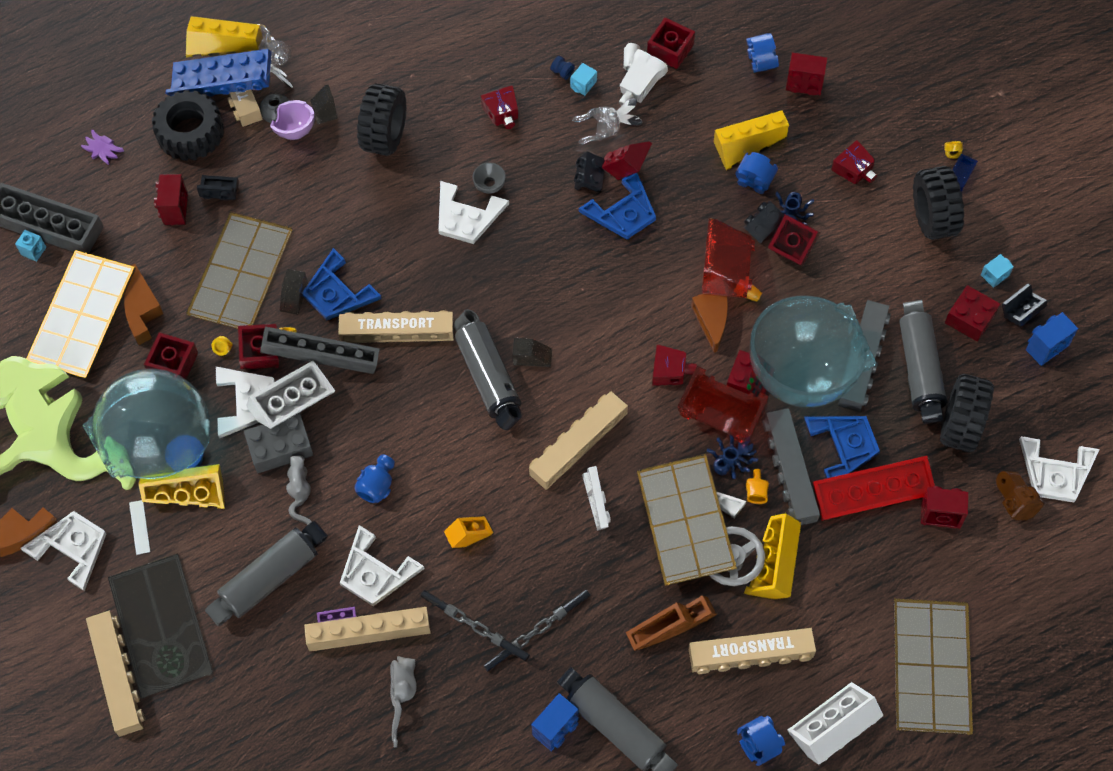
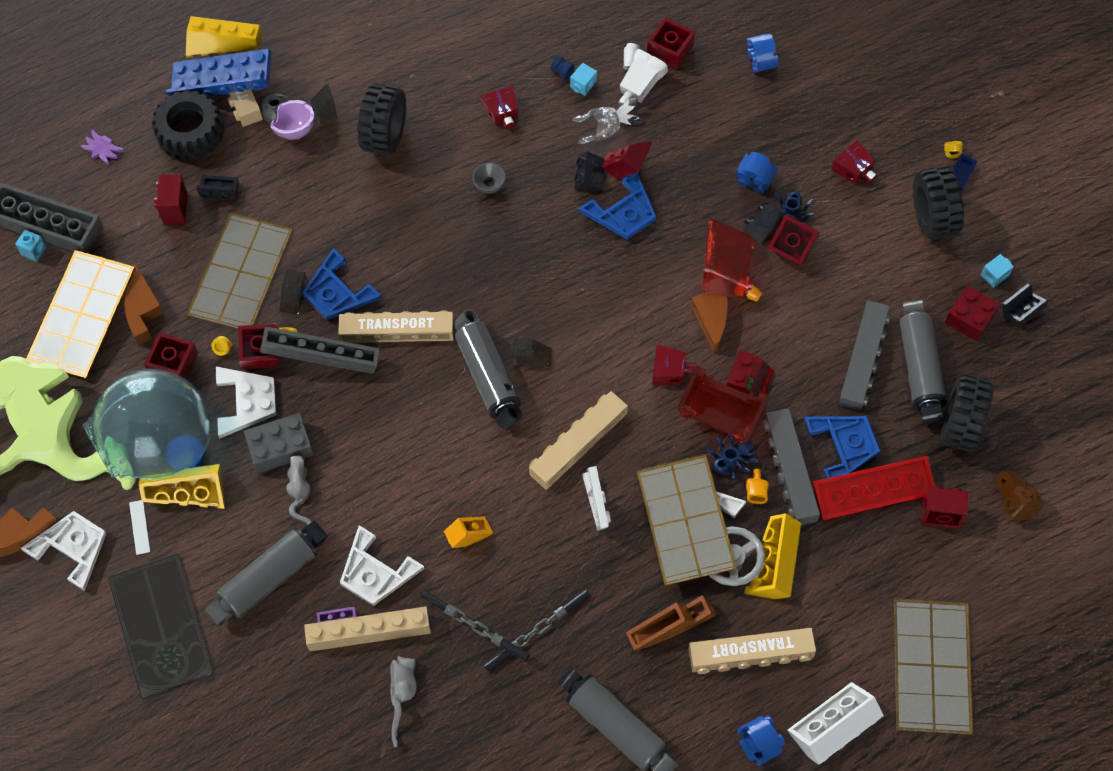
tan brick [86,610,145,737] -> none
white slope [246,361,335,429] -> none
clear hair [257,24,293,88] -> none
blue piece [354,454,395,503] -> none
white wing [439,181,509,244] -> none
blue brick [531,693,579,751] -> none
yellow wedge [714,111,789,171] -> none
clear light blue windscreen [749,296,876,408] -> none
dark red brick [786,52,827,96] -> none
white wing [1019,436,1100,503] -> none
blue brick [1026,312,1078,366] -> none

